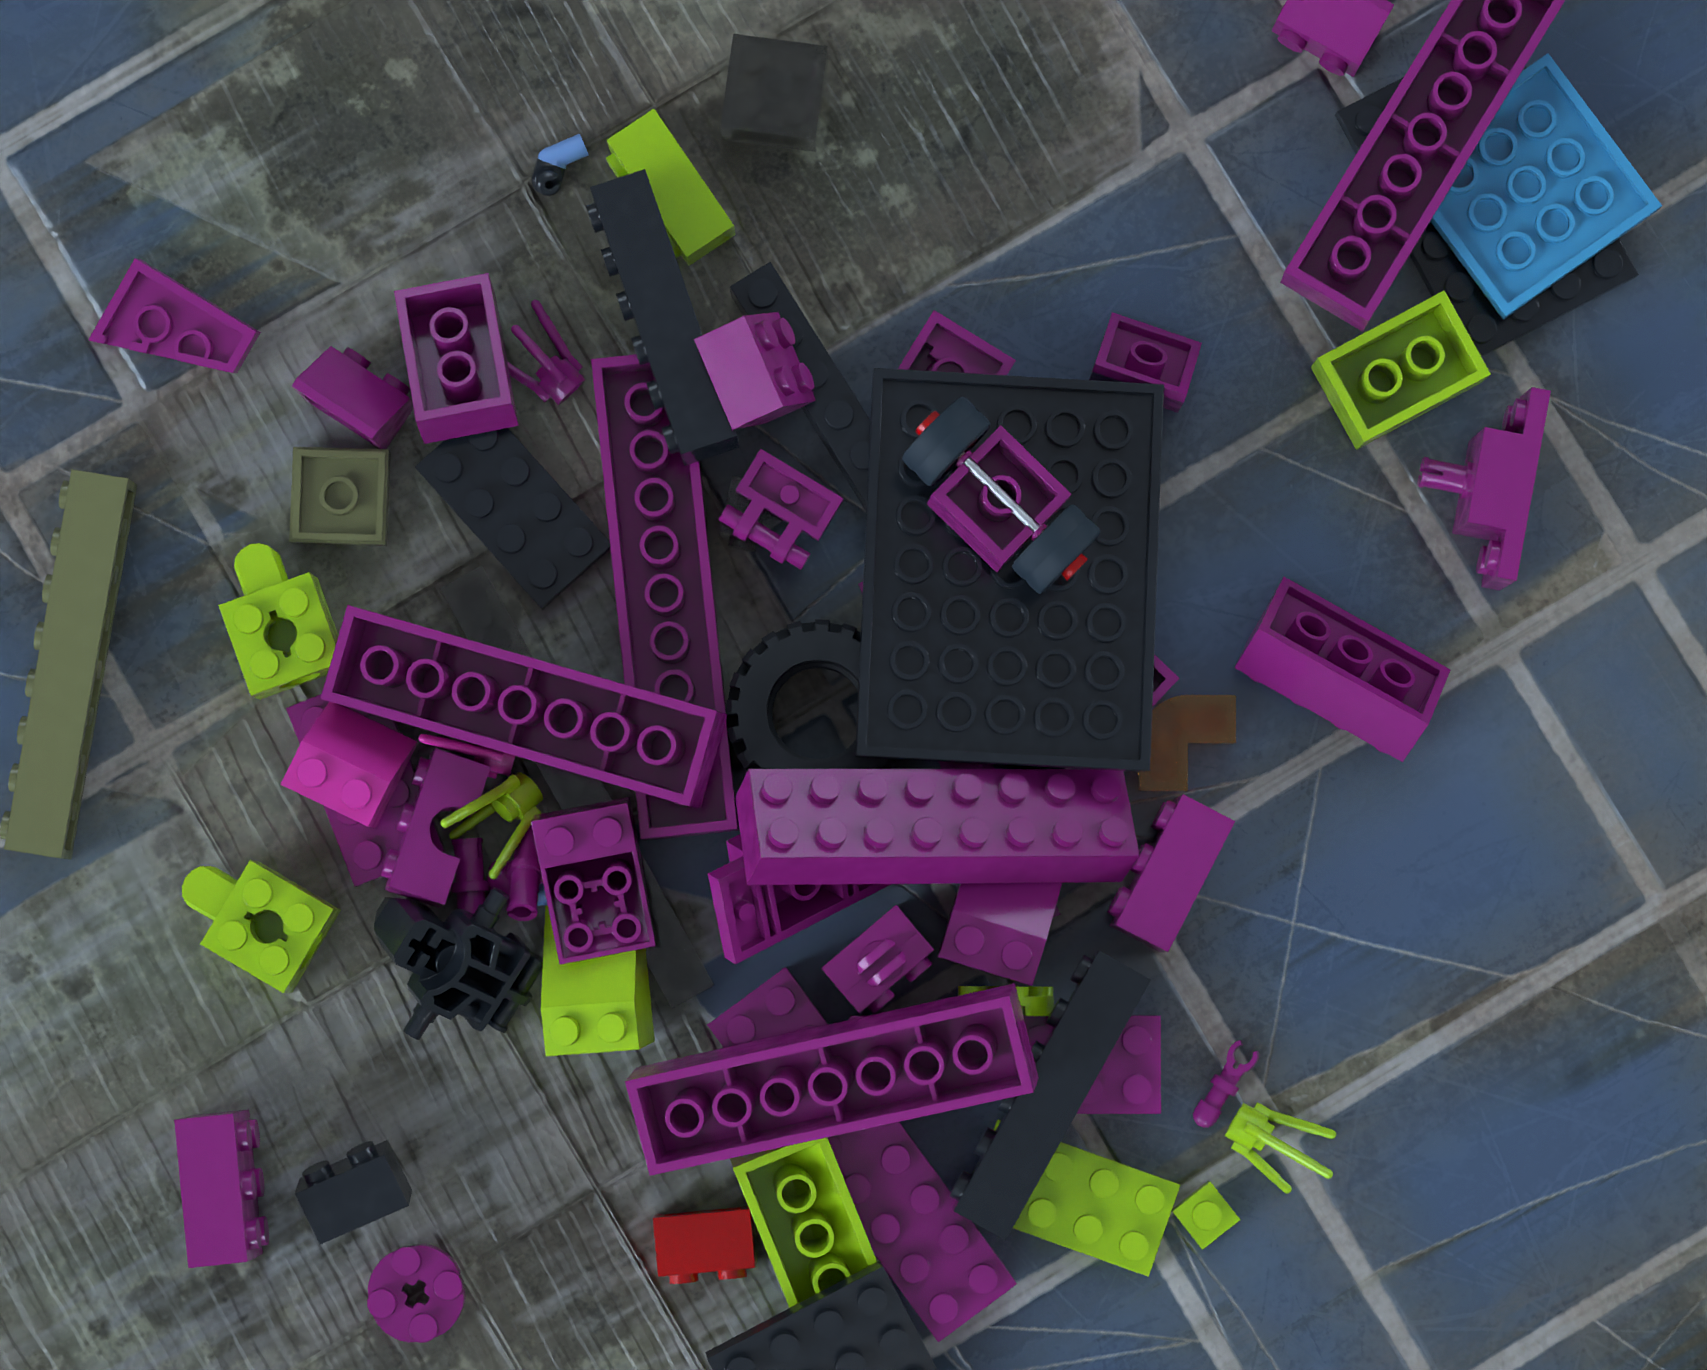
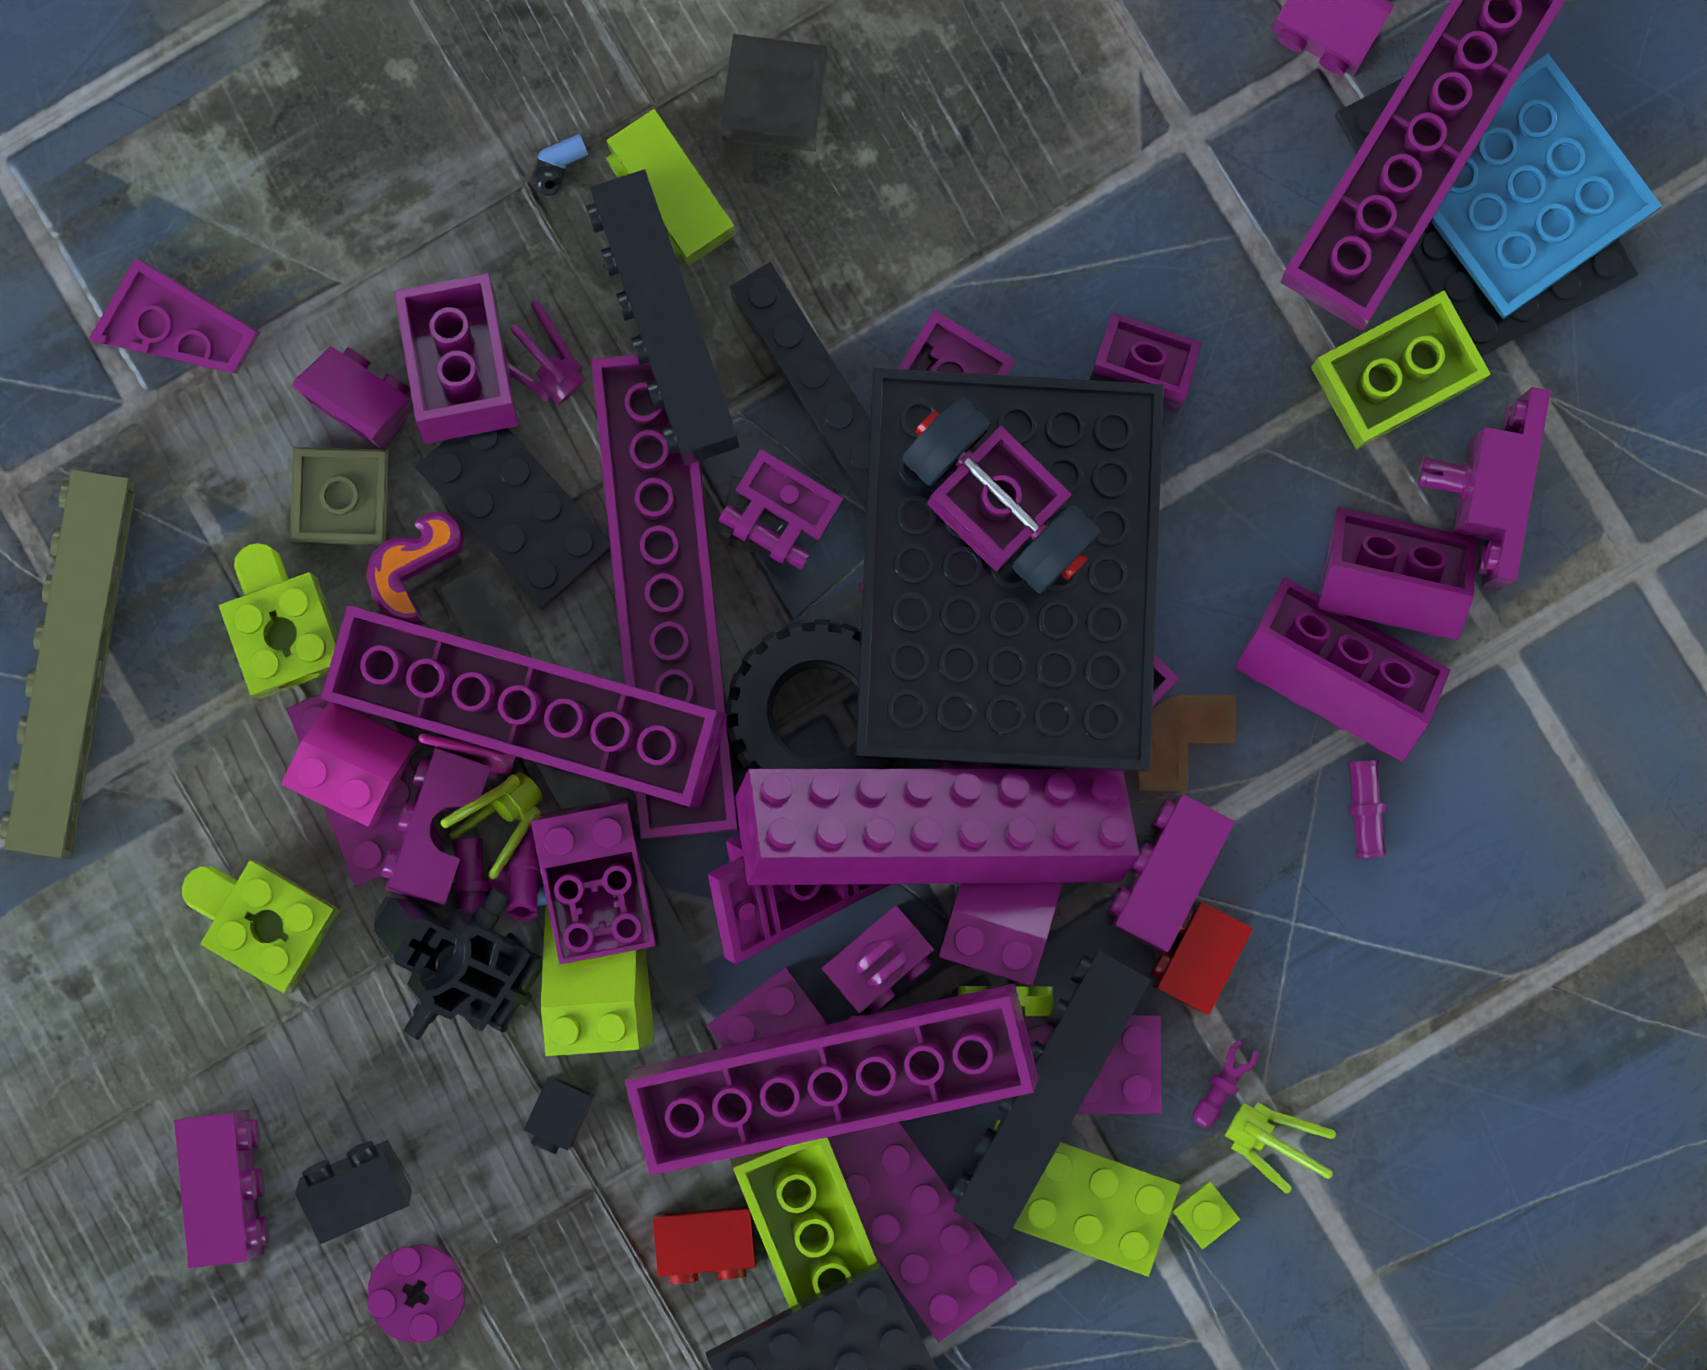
magenta brick [694,312,816,430] -> none
none -> magenta animal [366,512,464,625]
none -> black brick [523,1075,595,1154]
none -> red brick [1151,902,1253,1015]
none -> magenta slope [1317,507,1477,640]
none -> magenta pin [1348,760,1387,858]

